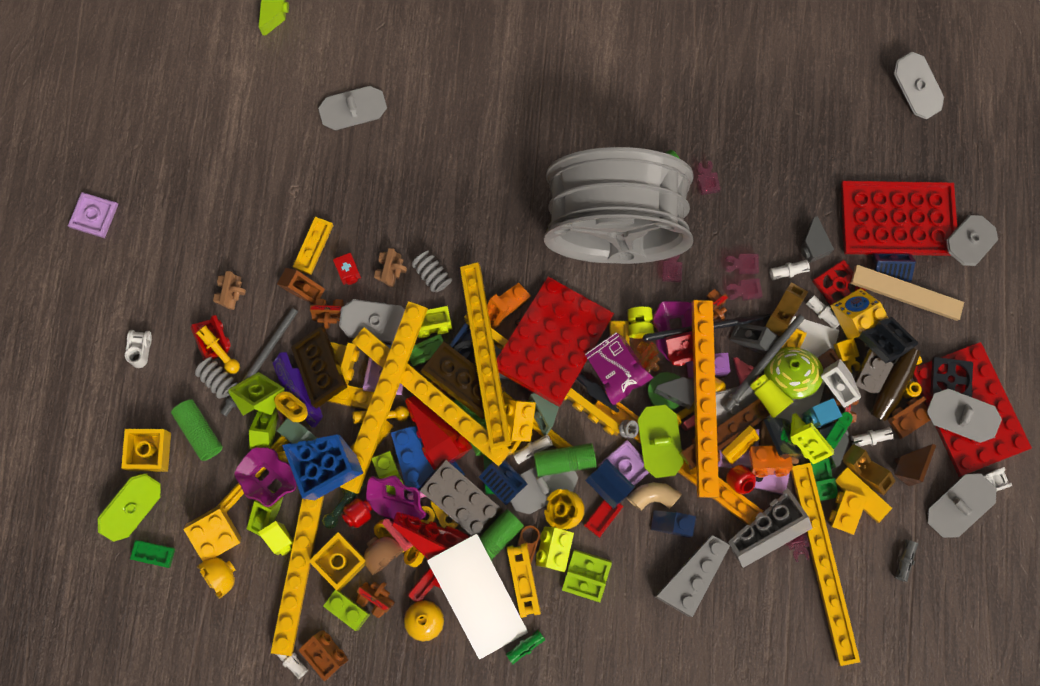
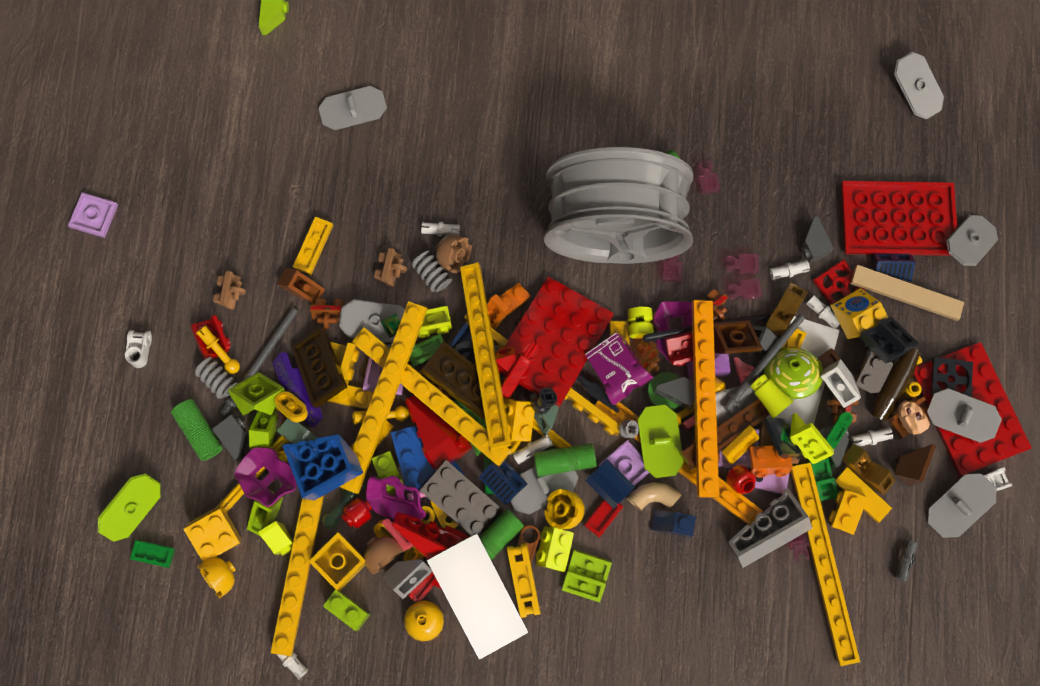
yellow brick [121,429,171,472] -> none
dark orange bracket [298,630,348,682] -> none
red brick [333,252,361,285] -> none
dark orange hips [356,582,395,618] -> none
green pin [506,630,545,664] -> none
light grey wedge [654,535,730,617] -> none
dark azure brick [802,398,842,429] -> none
yellow plate [834,338,861,373] -> none
none -> dark grey slope [212,415,247,462]
none -> dark green slope [380,313,400,338]
none -> light grey slope [382,559,433,599]
none -> white pin [421,222,460,237]
none -> medium nougat cylinder [436,234,472,273]
none -> red piece [495,341,539,398]
none -> black wheel [531,388,557,415]
none -> reddish brown slope [713,320,762,354]
none -> light nougat rock [898,401,930,435]

